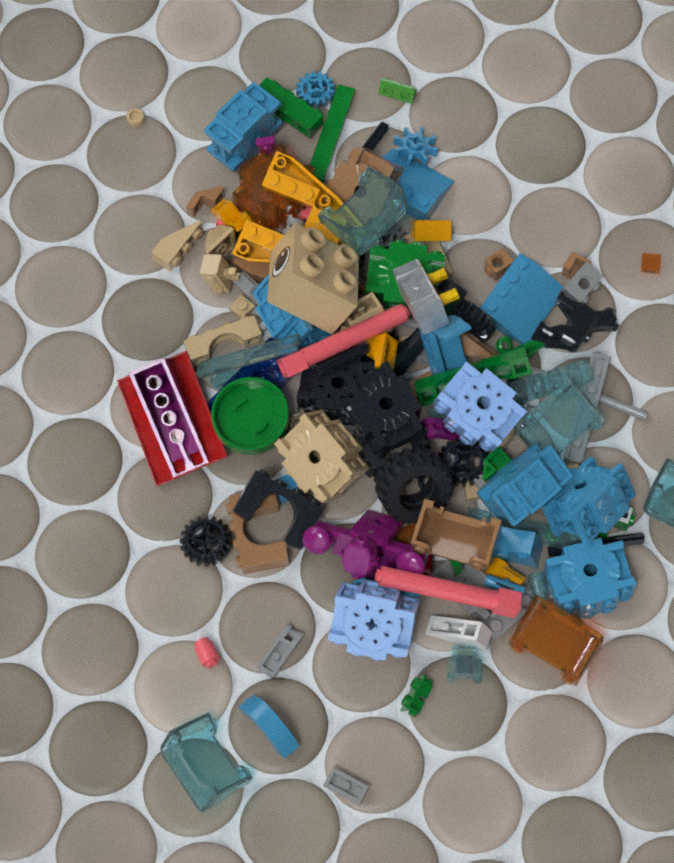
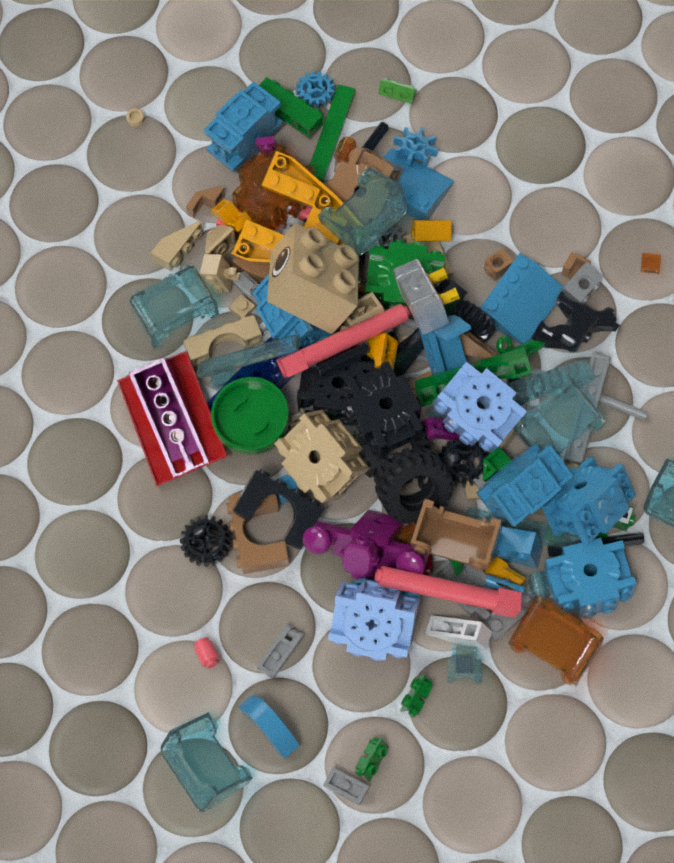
none -> clear light blue windscreen [129,265,219,349]
none -> clear orange brick [334,137,356,162]
none -> green hinge [355,737,389,782]

